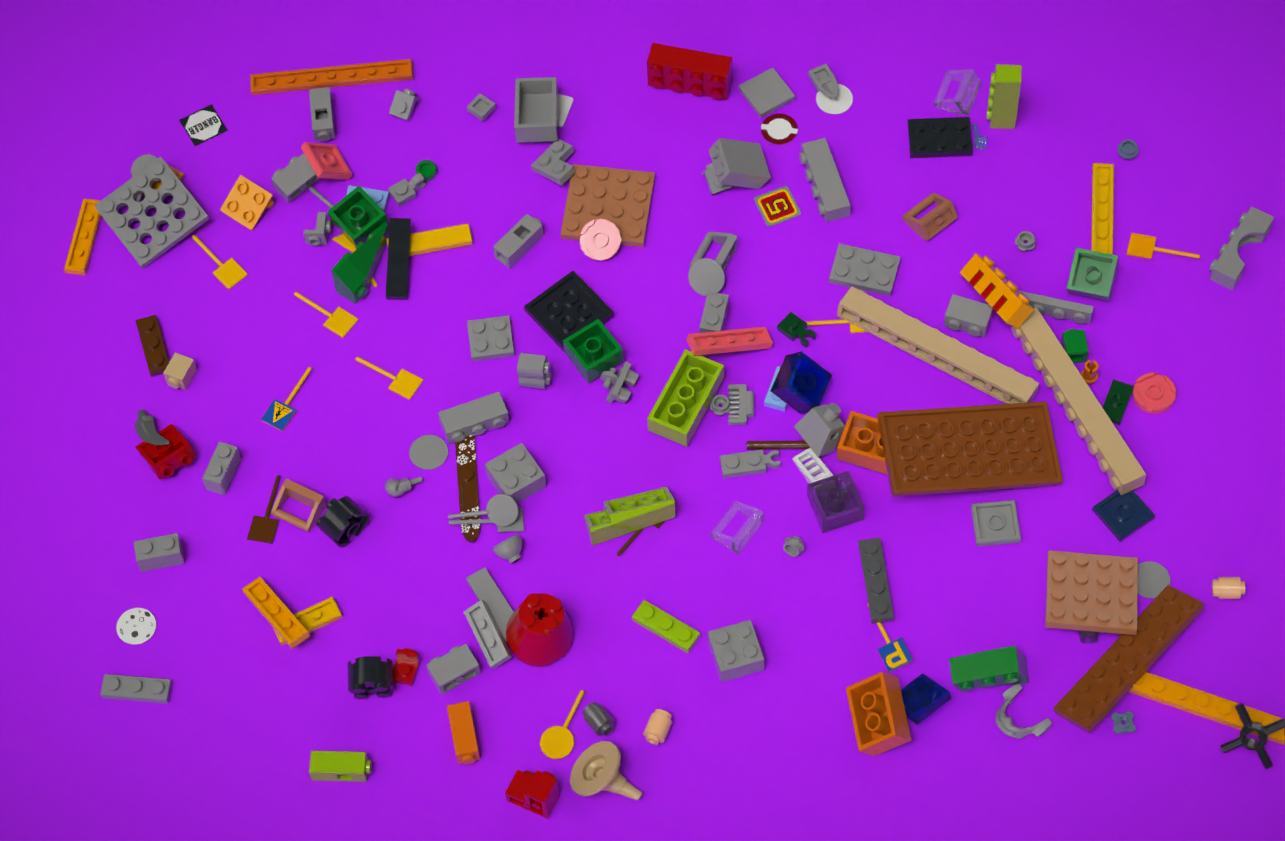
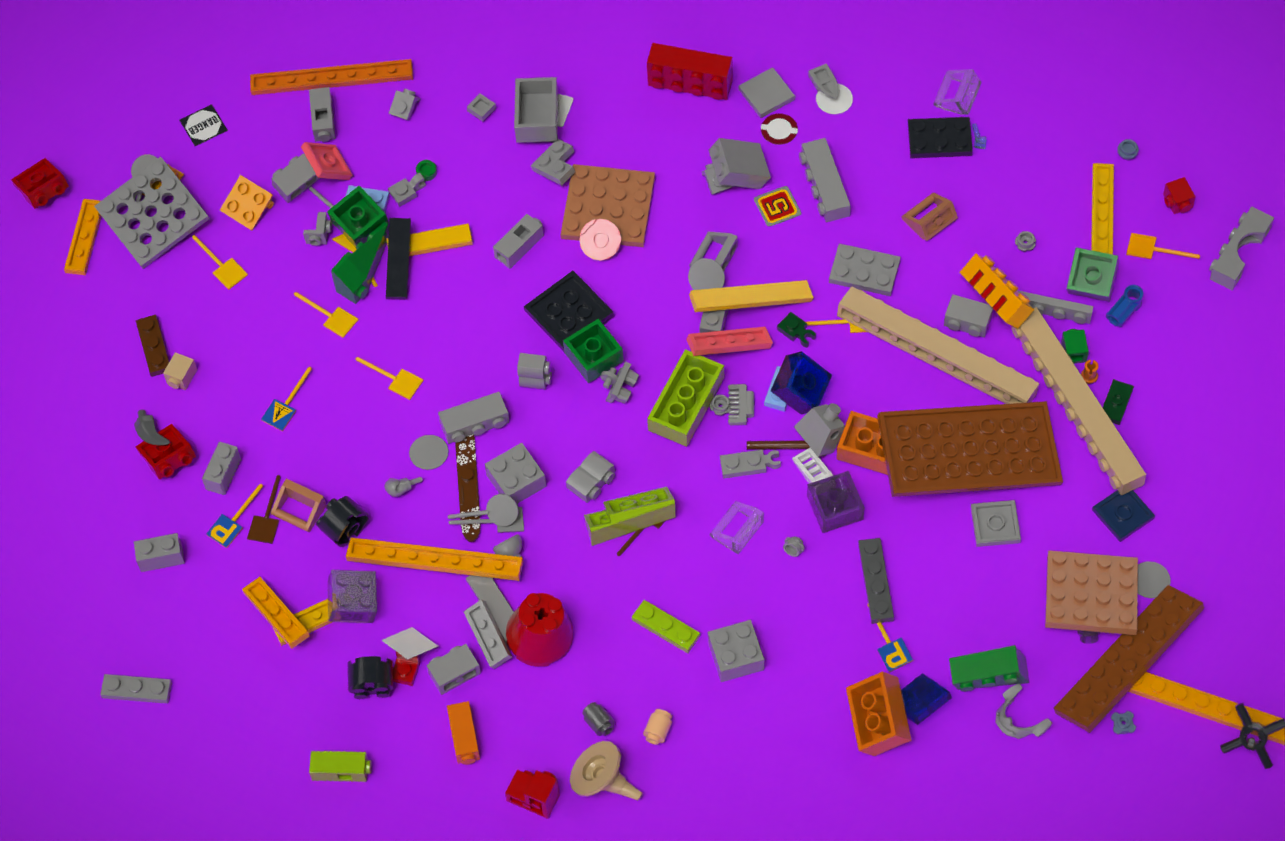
white sticker [116,608,156,645] -> none
light grey plate [467,315,514,362] -> none
yellow piece [540,690,584,759] -> none
lime wedge [986,64,1021,129] -> none
coral tile [1132,372,1176,414] -> none
light nougat brick [1212,577,1245,599] -> none
none -> red plate [11,158,69,209]
none -> piece [206,484,263,548]
none -> clear purple brick [327,570,377,623]
none -> light orange plate [346,538,523,581]
none -> white sticker [382,627,438,660]
none -> light grey brick [566,451,615,503]
none -> yellow tile [689,280,813,312]
none -> blue piece [1106,285,1143,327]
none -> red brick [1163,177,1196,214]

